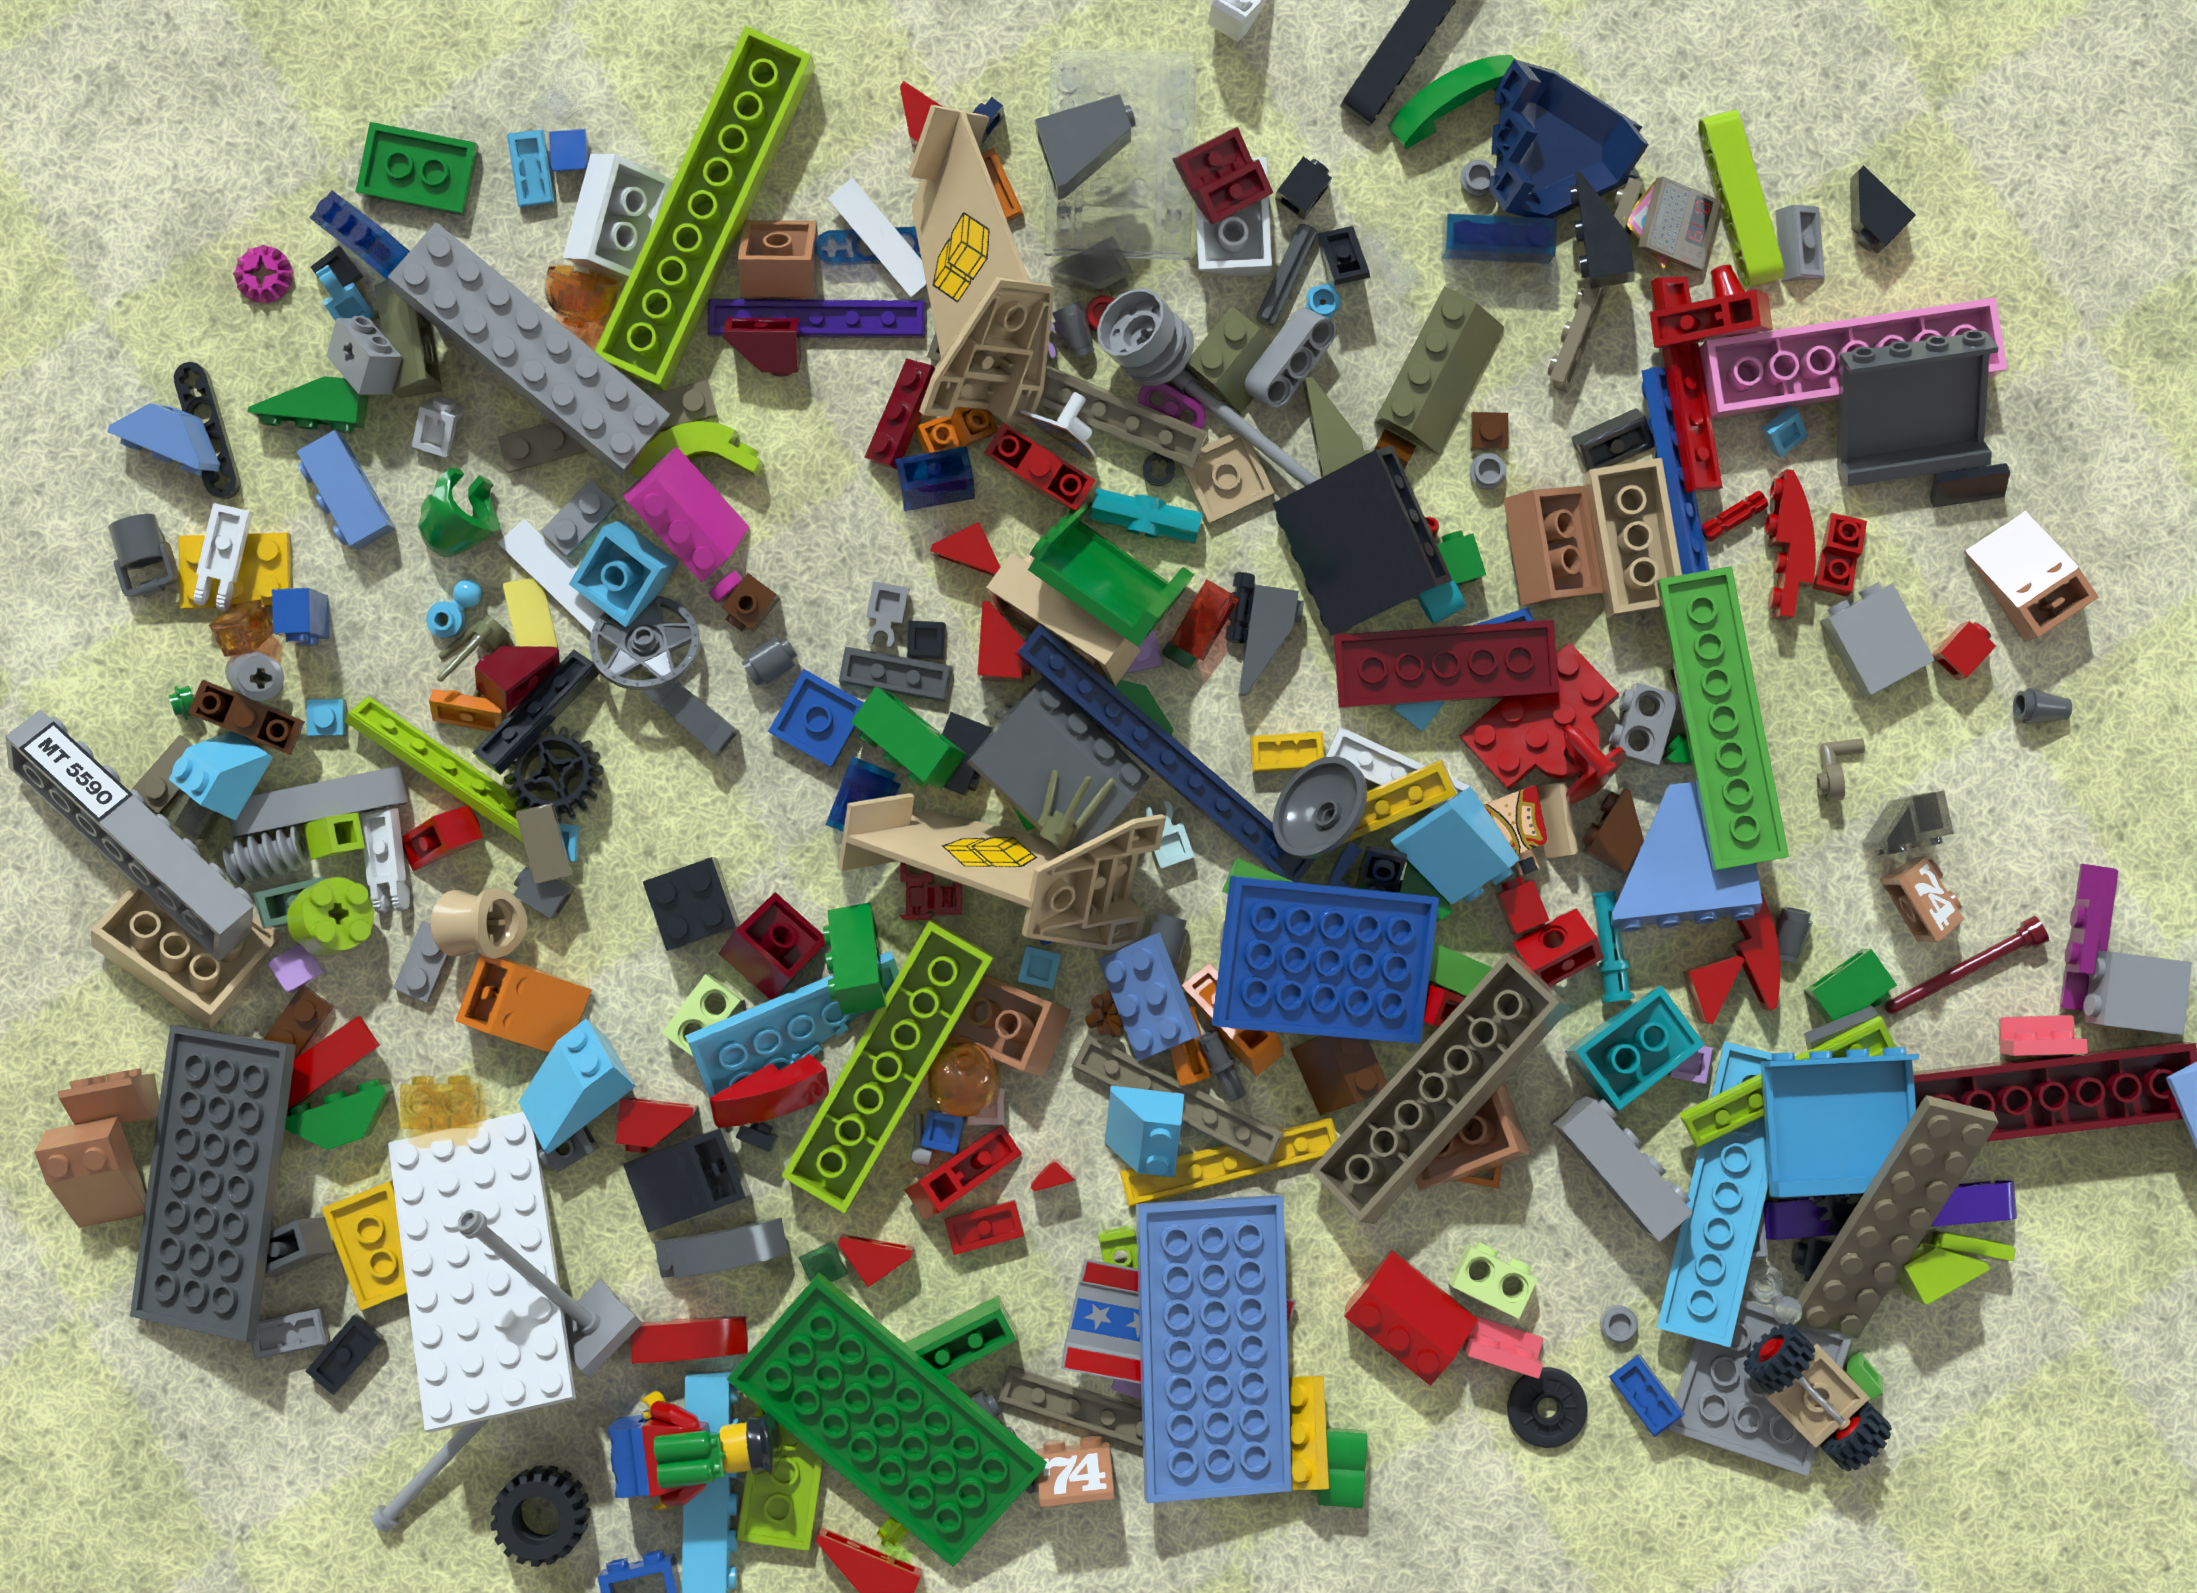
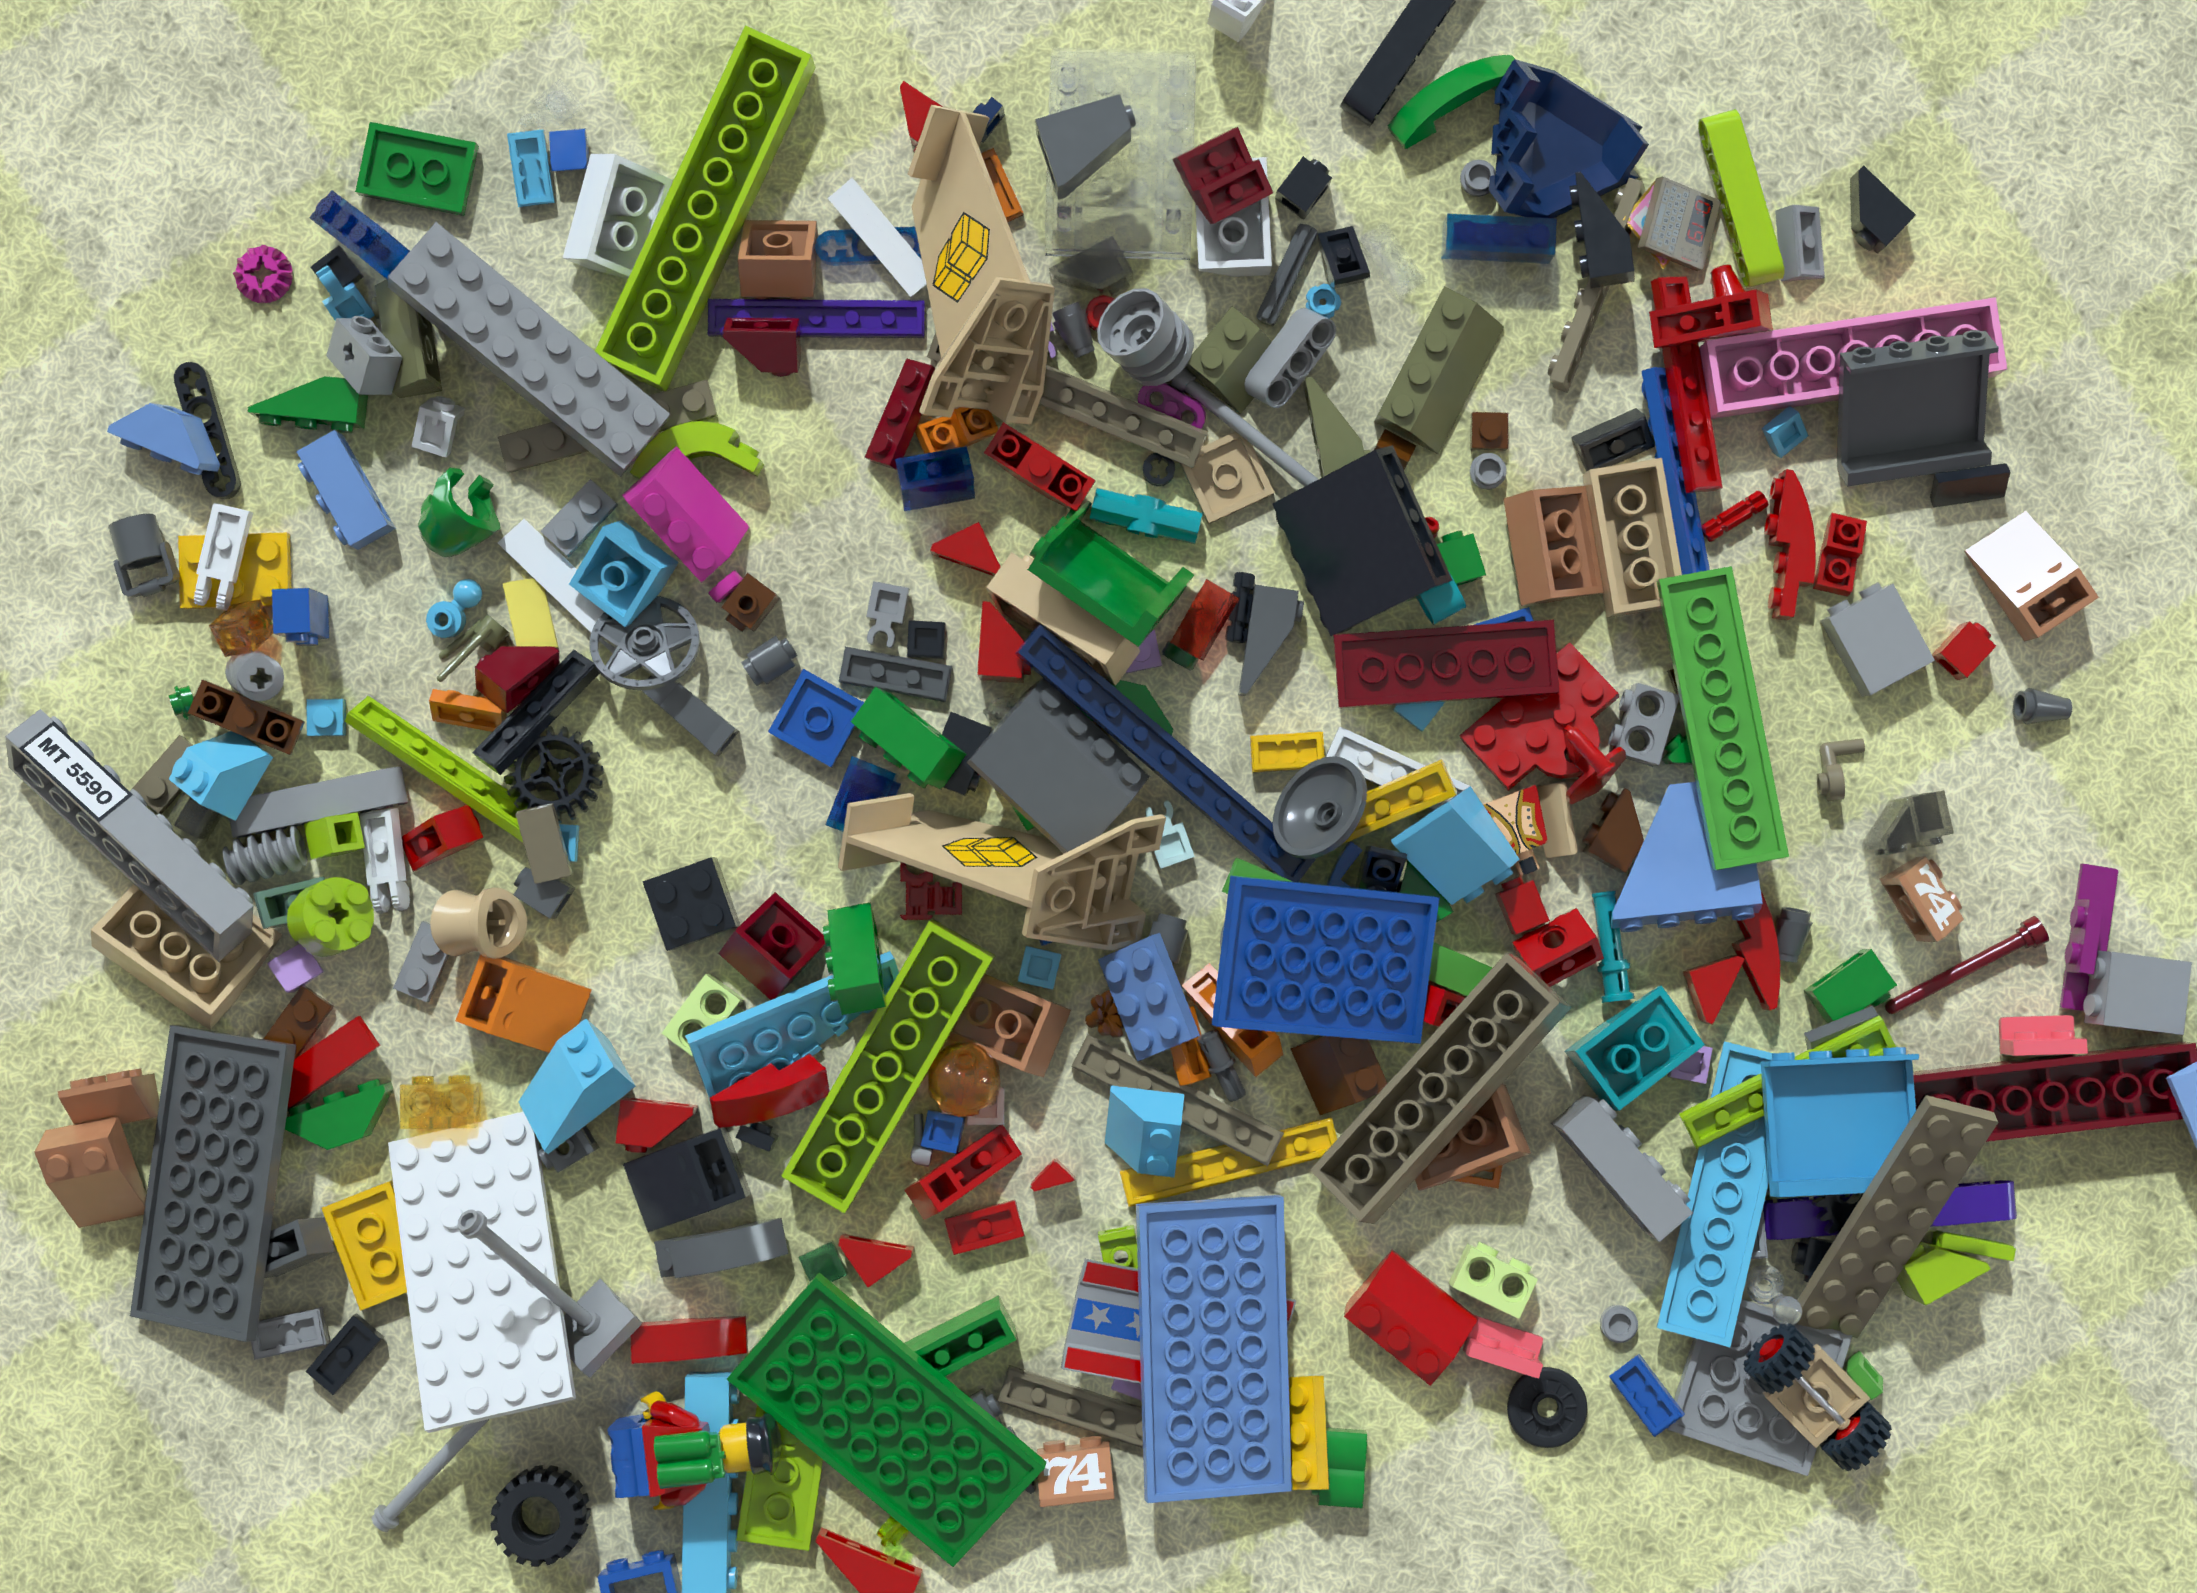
clear orange cylinder [544,264,619,328] -> none
shield [1020,392,1096,462] -> none
olive plant [1037,770,1115,848] -> none

